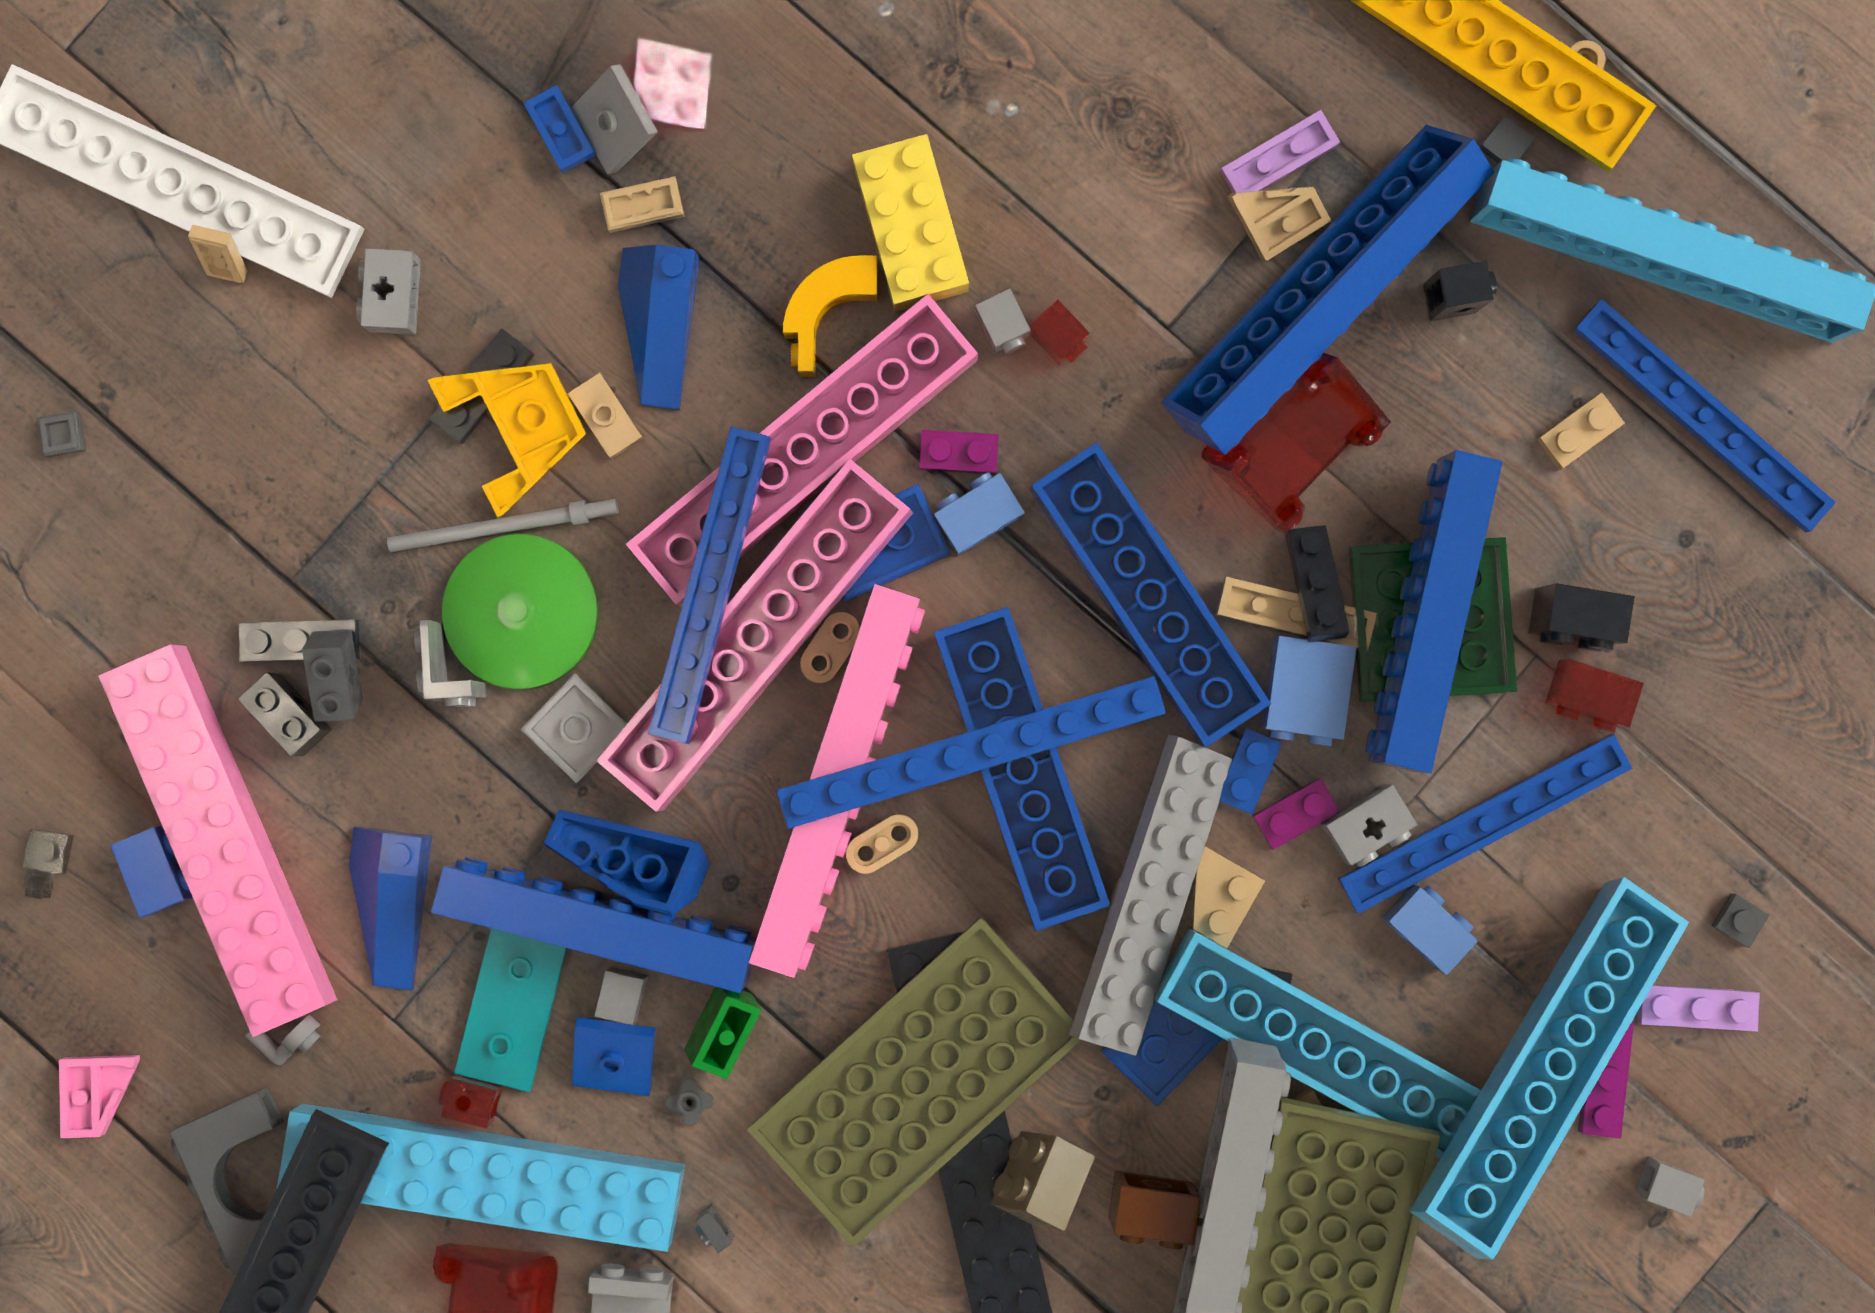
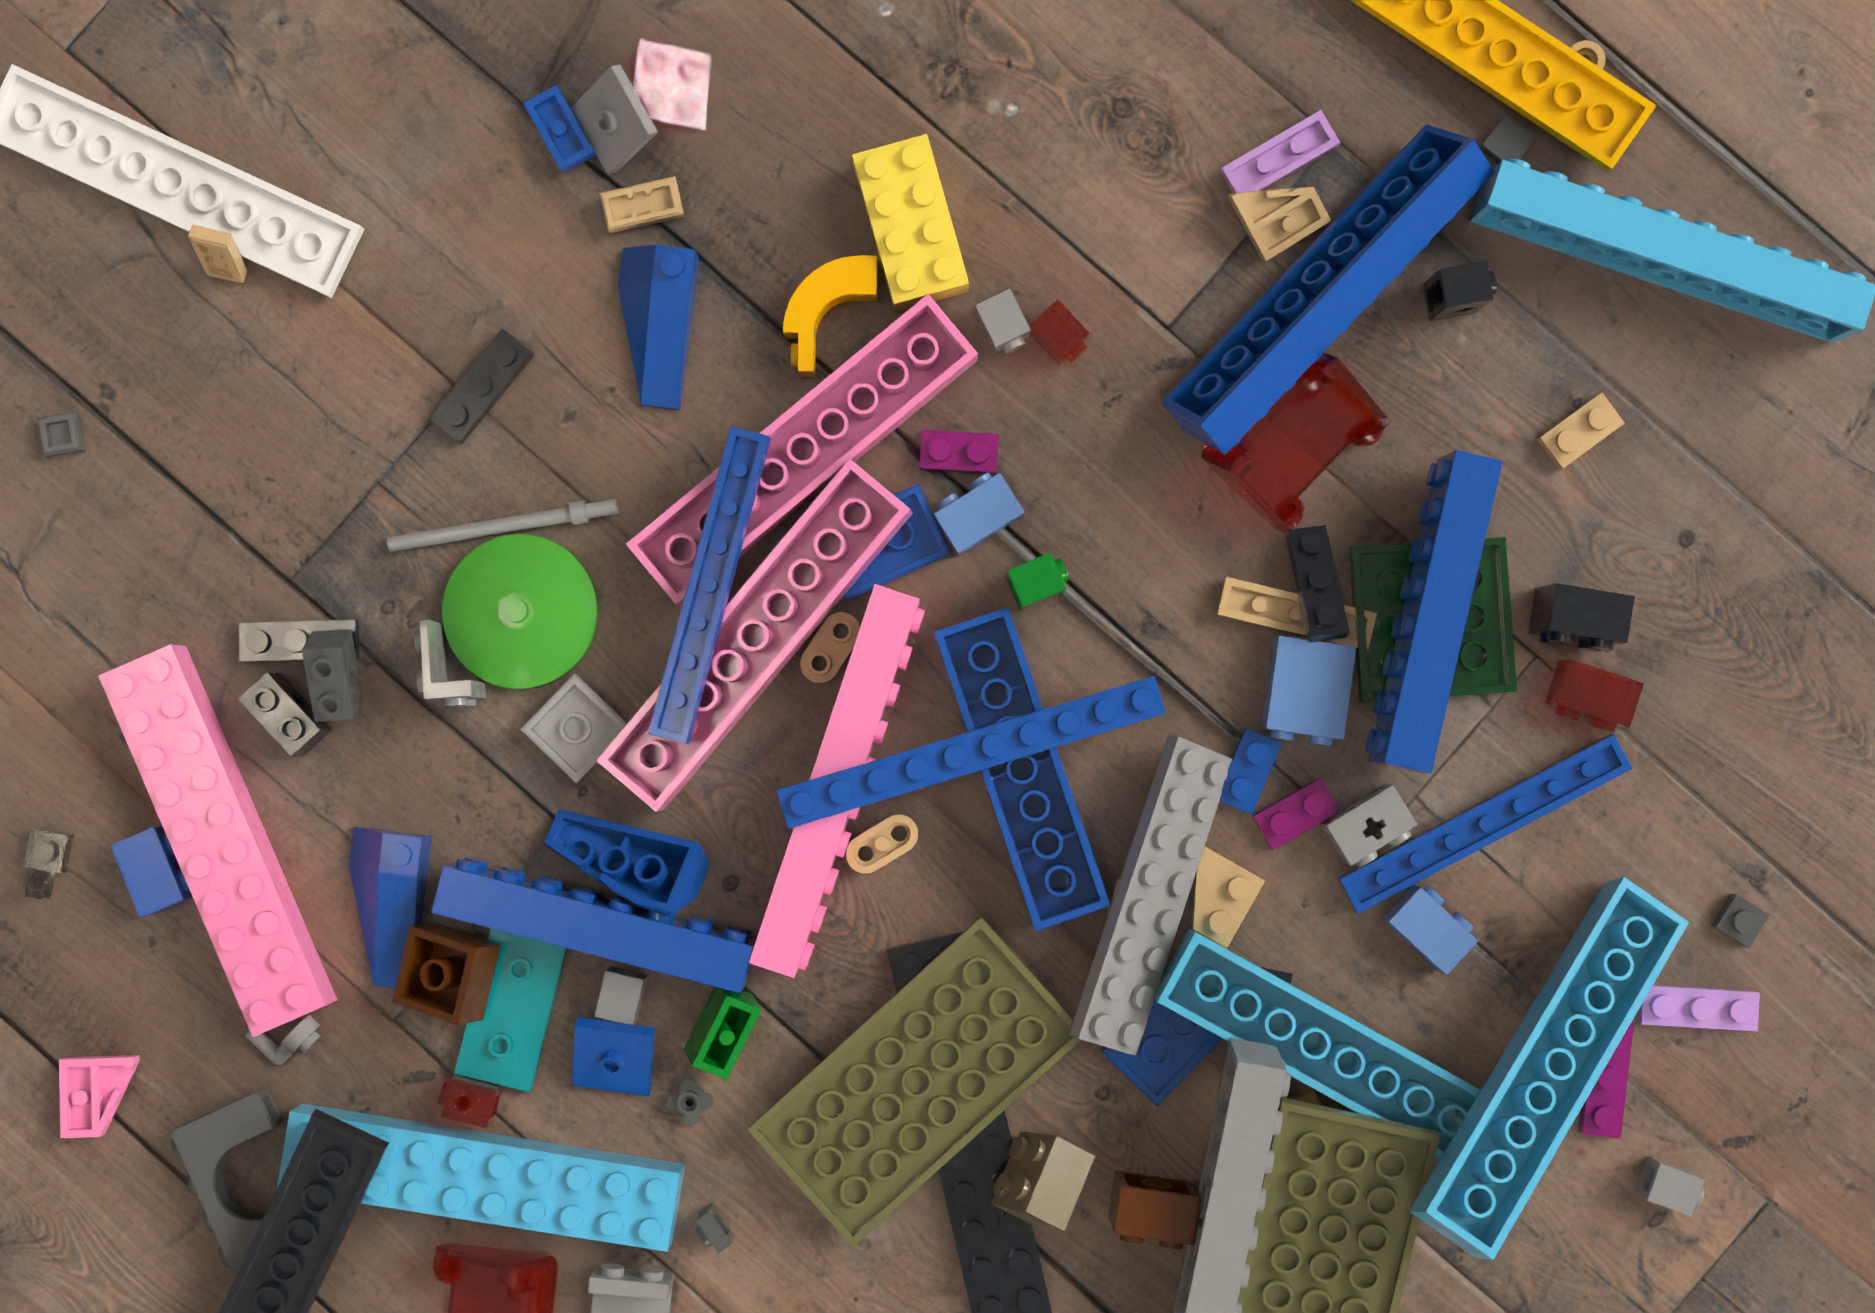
light grey brick [356,248,421,335] -> none
yellow wing [428,363,586,517] -> none
tan plate [568,373,644,459] -> none
blue brick [1030,442,1272,747] -> none
blue plate [1572,299,1836,533] -> none
none -> reddish brown brick [392,922,501,1025]
none -> green brick [1005,552,1069,611]

